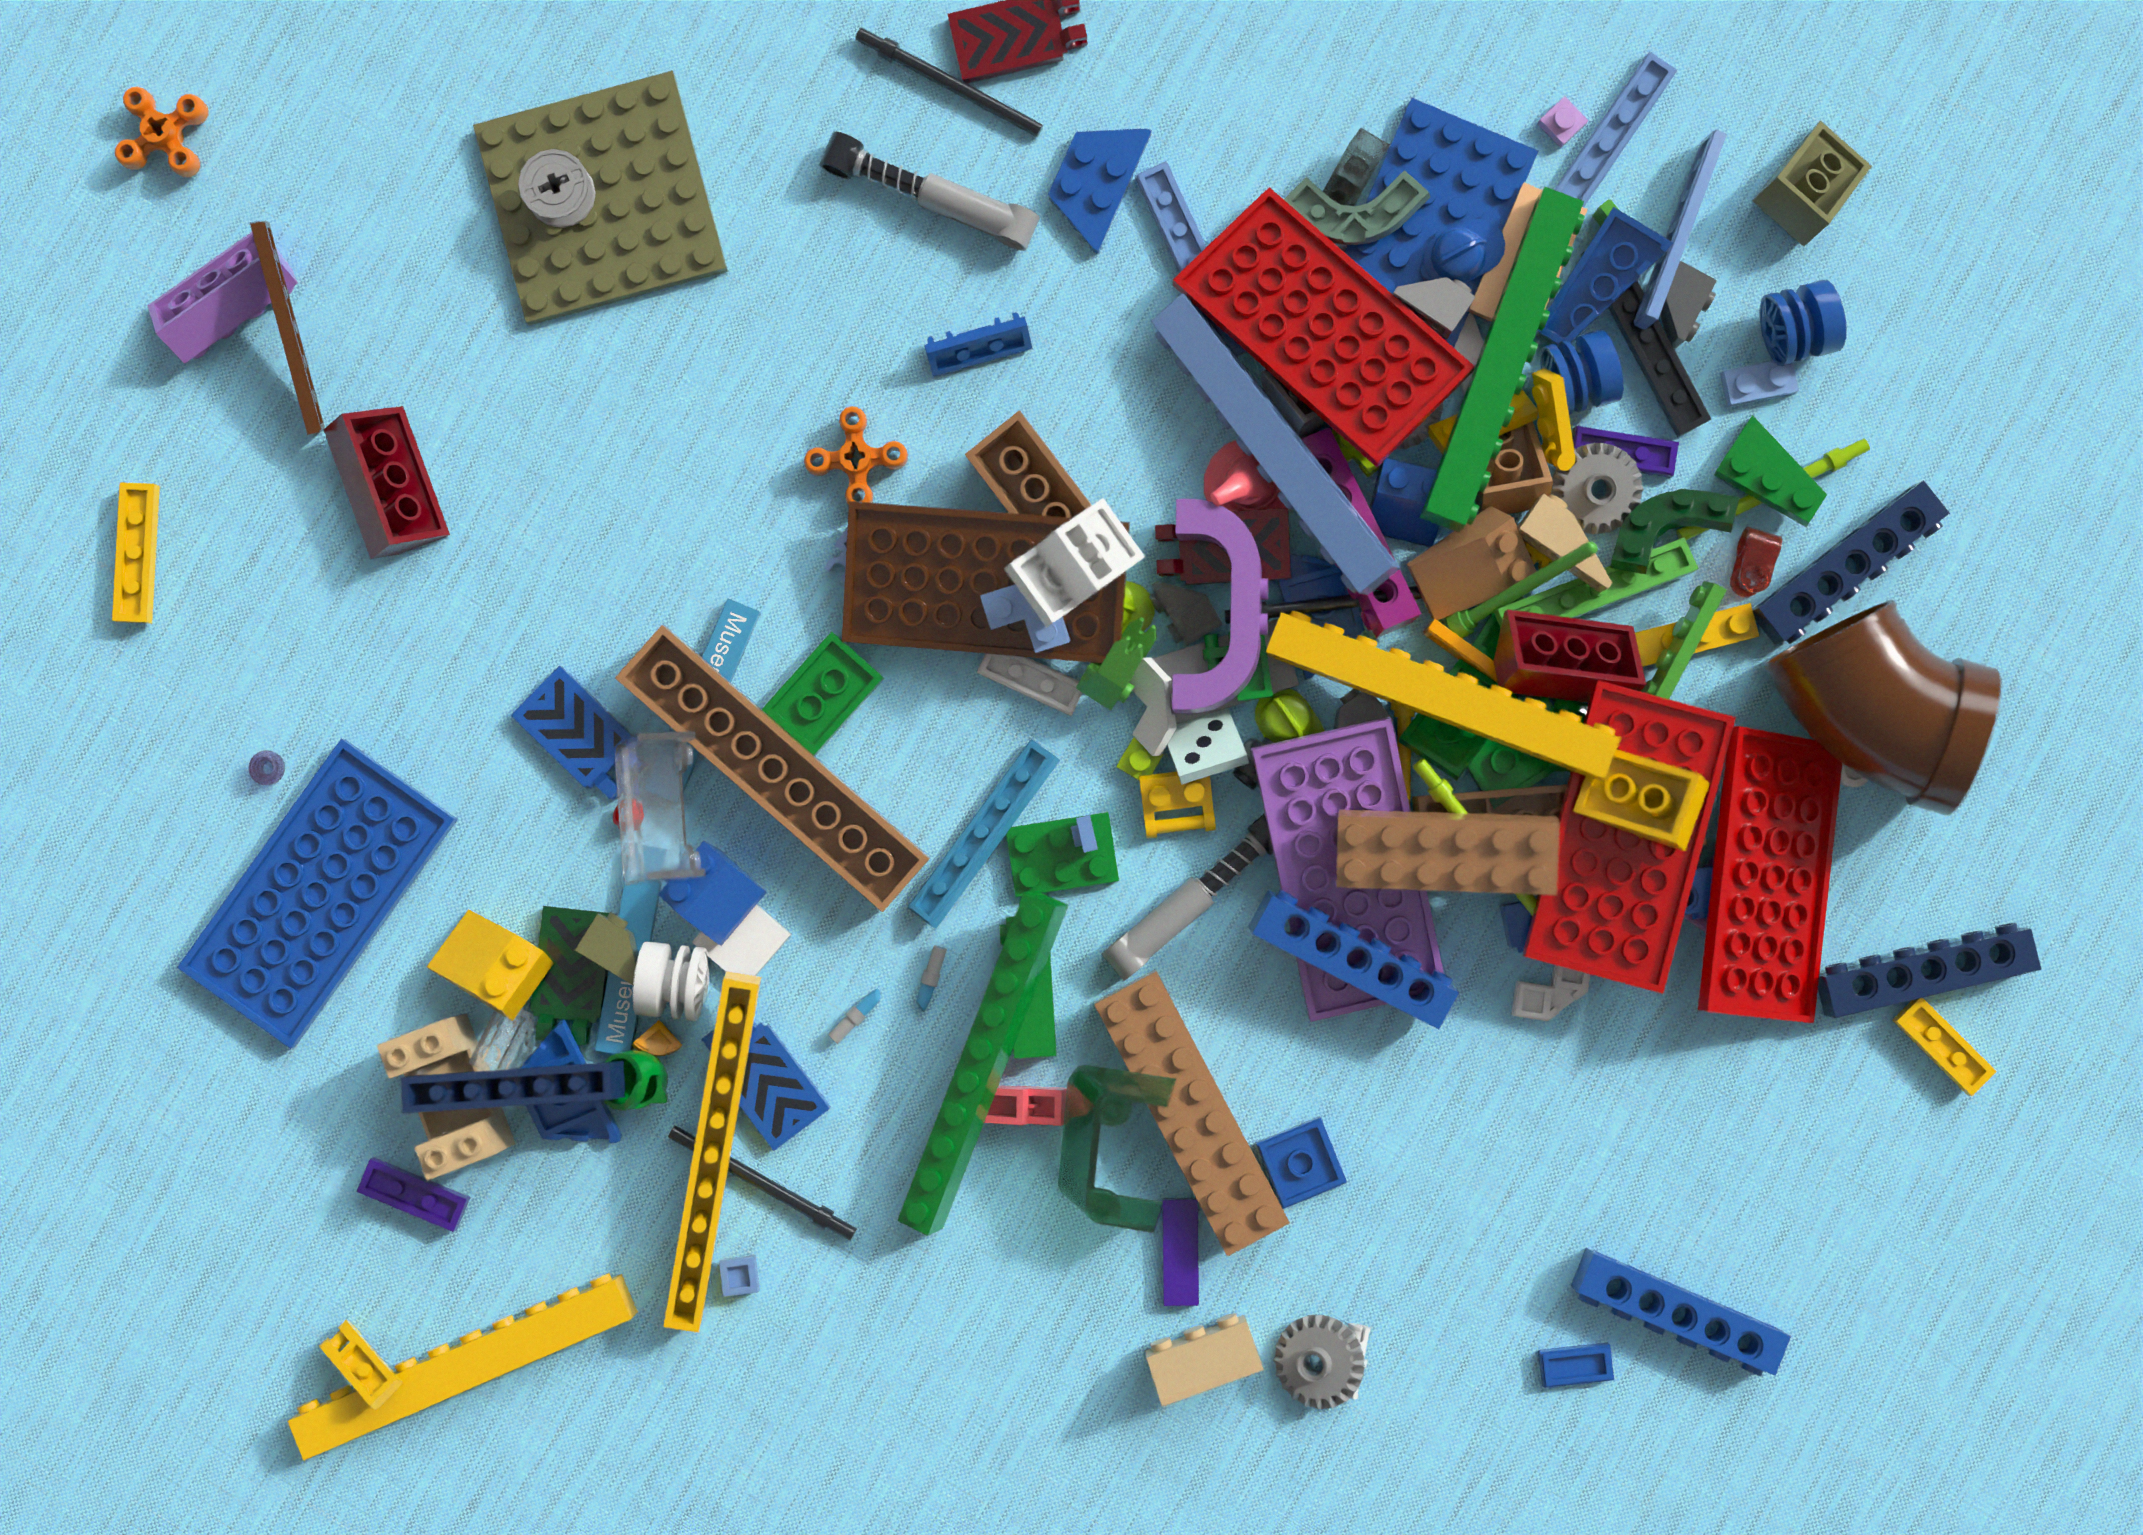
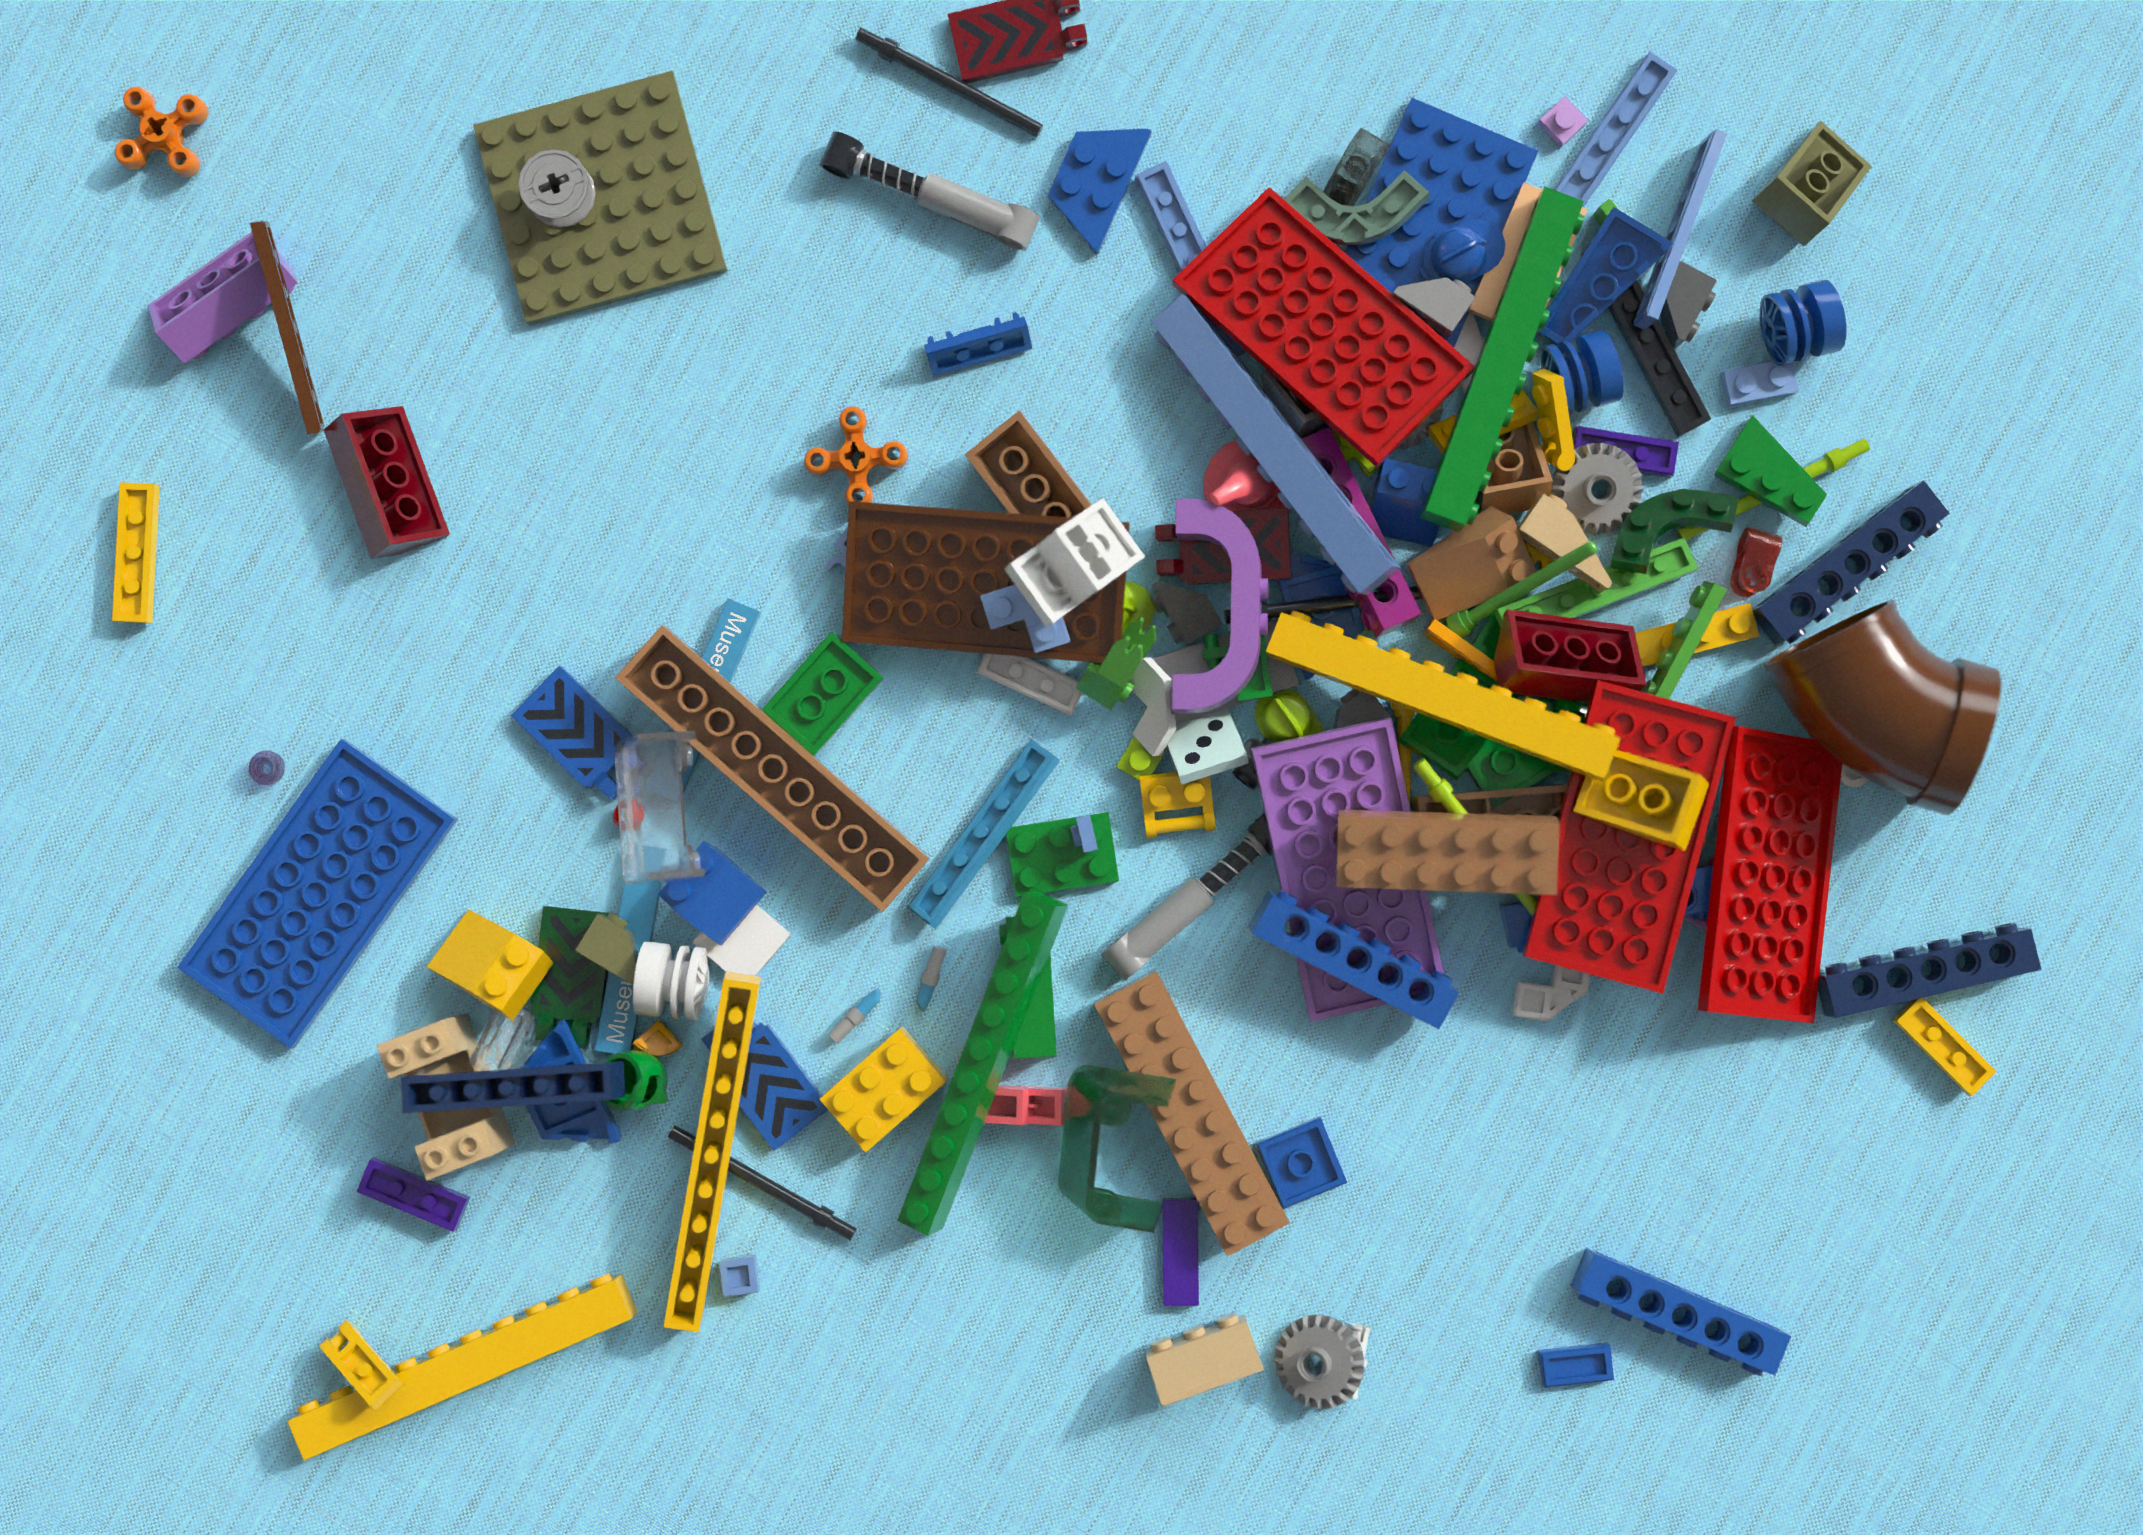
none -> yellow brick [819,1026,948,1153]

